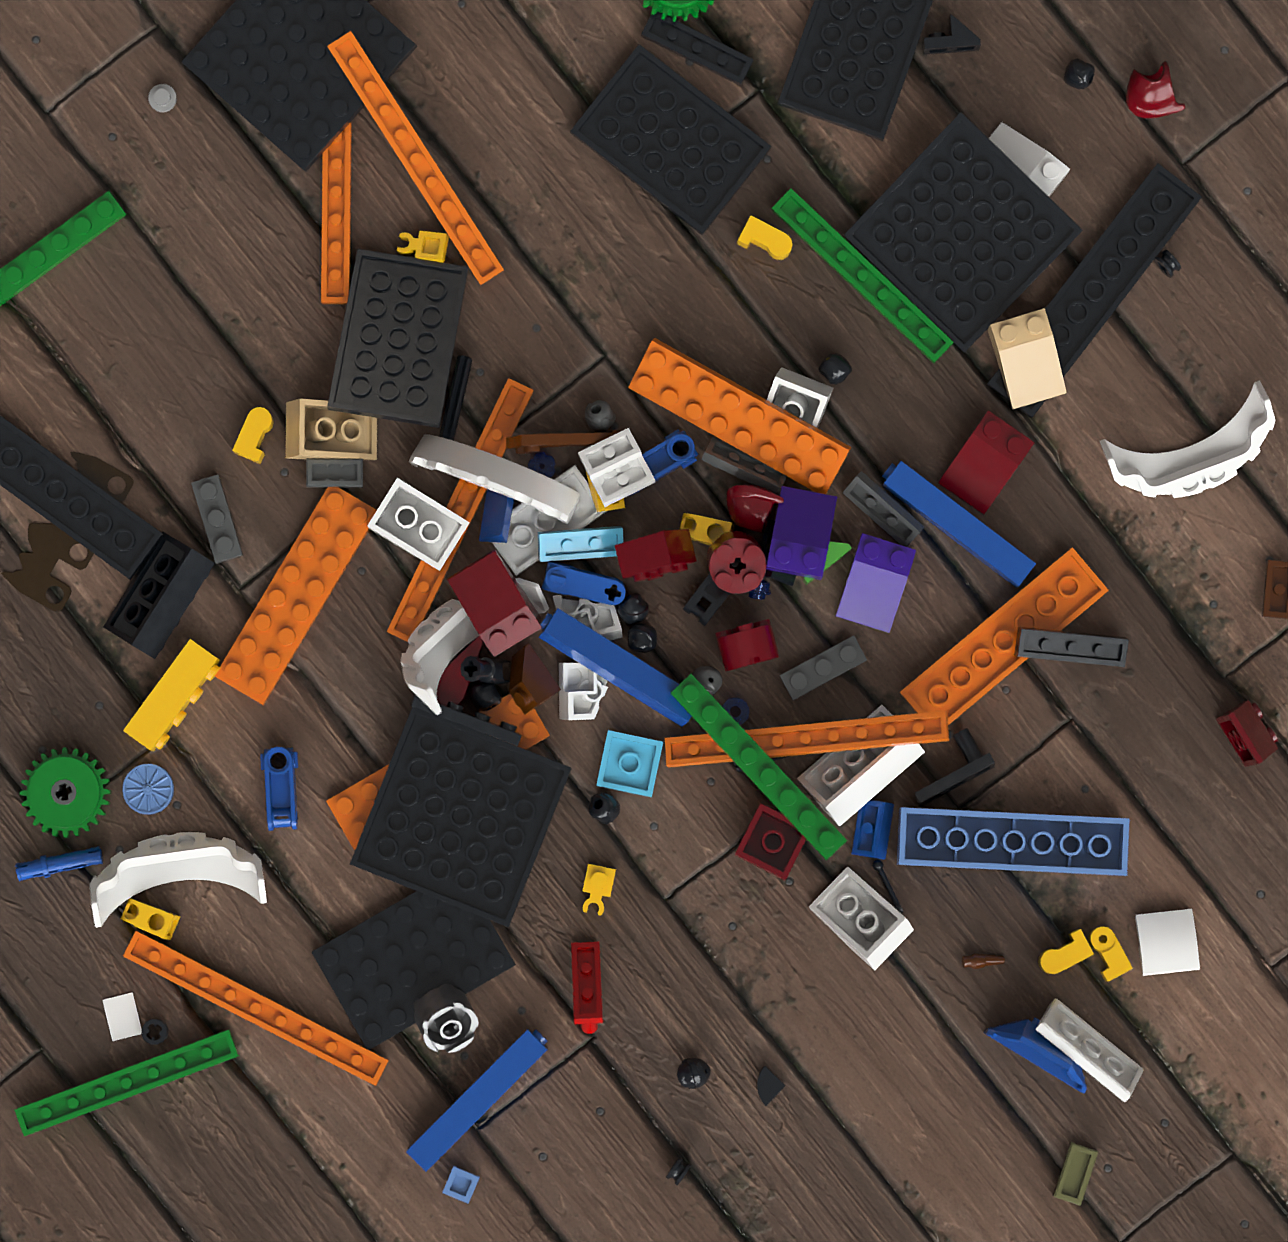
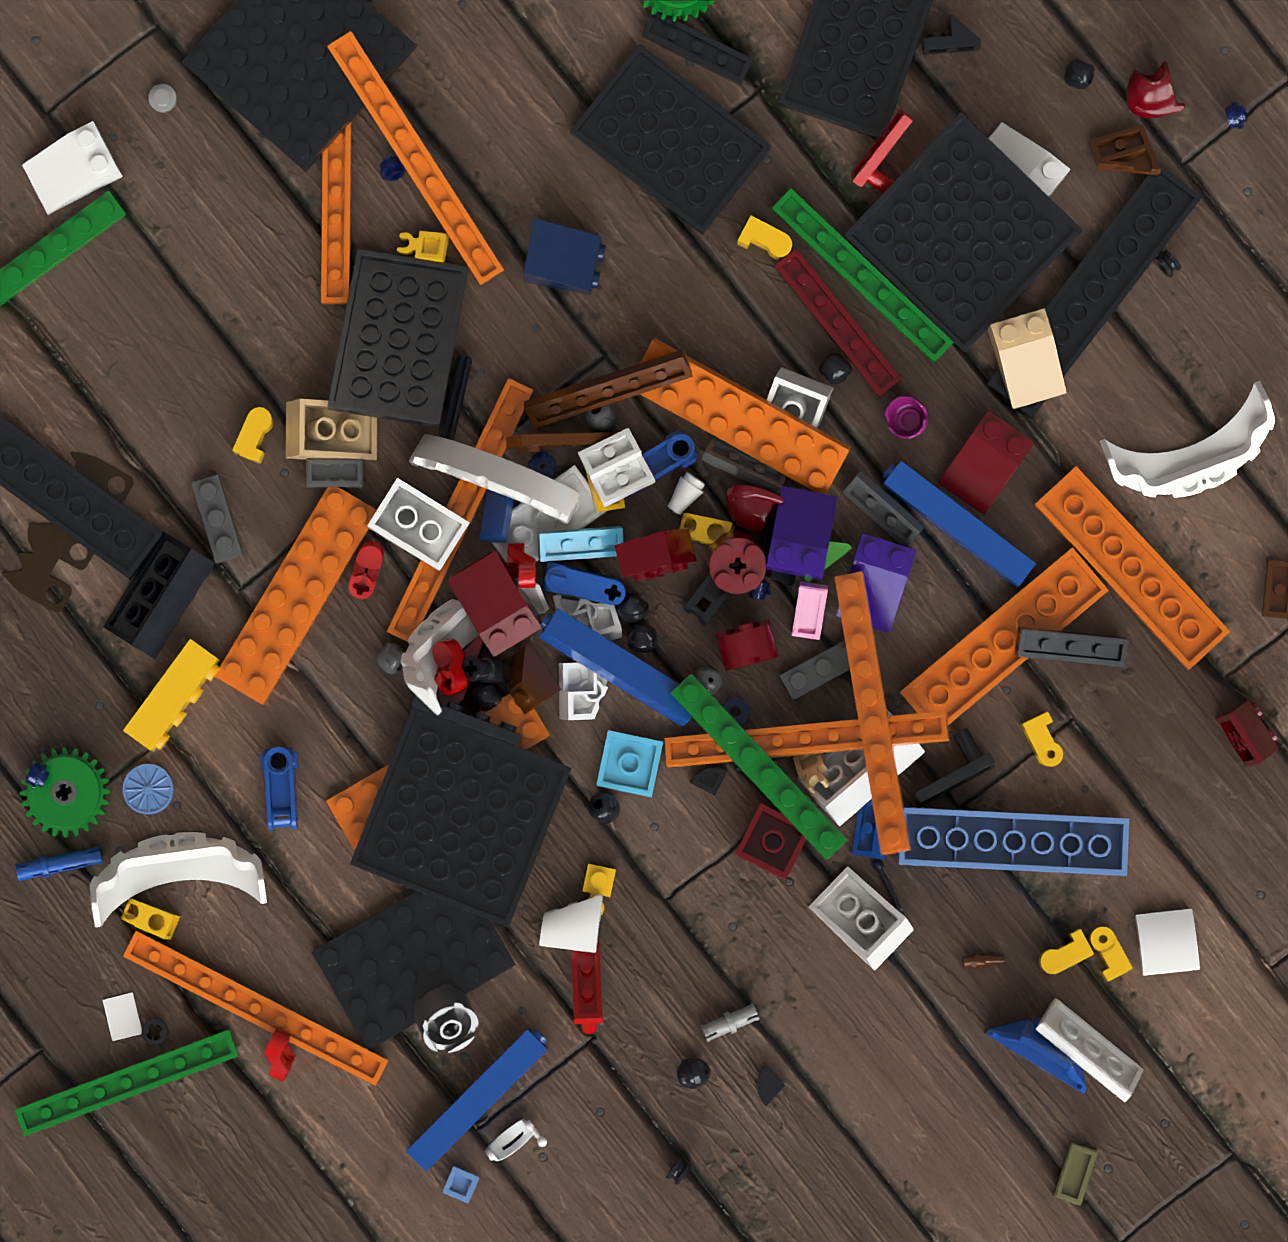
none -> white slope [22,121,123,215]
none -> clear blue plate [25,762,50,789]
none -> red piece [264,1027,296,1082]
none -> red piece [349,541,384,599]
none -> dark grey piece [376,642,406,674]
none -> clear blue plate [379,156,406,181]
none -> red piece [432,638,467,695]
none -> white helmet [485,1118,547,1161]
none -> red piece [507,543,536,588]
none -> dark blue slope [523,219,606,295]
none -> reddish brown plate [524,350,693,428]
none -> white slope [539,894,603,953]
none -> white cone [667,472,705,515]
none -> black tile [690,767,728,796]
none -> light grey pin [700,1003,760,1042]
none -> dark red plate [774,248,902,398]
none -> bright pink tile [792,581,828,640]
none -> tan plate [793,753,829,795]
none -> orange plate [834,571,911,855]
none -> piece [850,108,913,193]
none -> magenta hair [884,396,929,439]
none -> yellow leg [1020,712,1063,767]
none -> orange plate [1034,466,1231,670]
none -> reddish brown wing [1089,124,1161,175]
none -> clear blue plate [1225,101,1248,129]

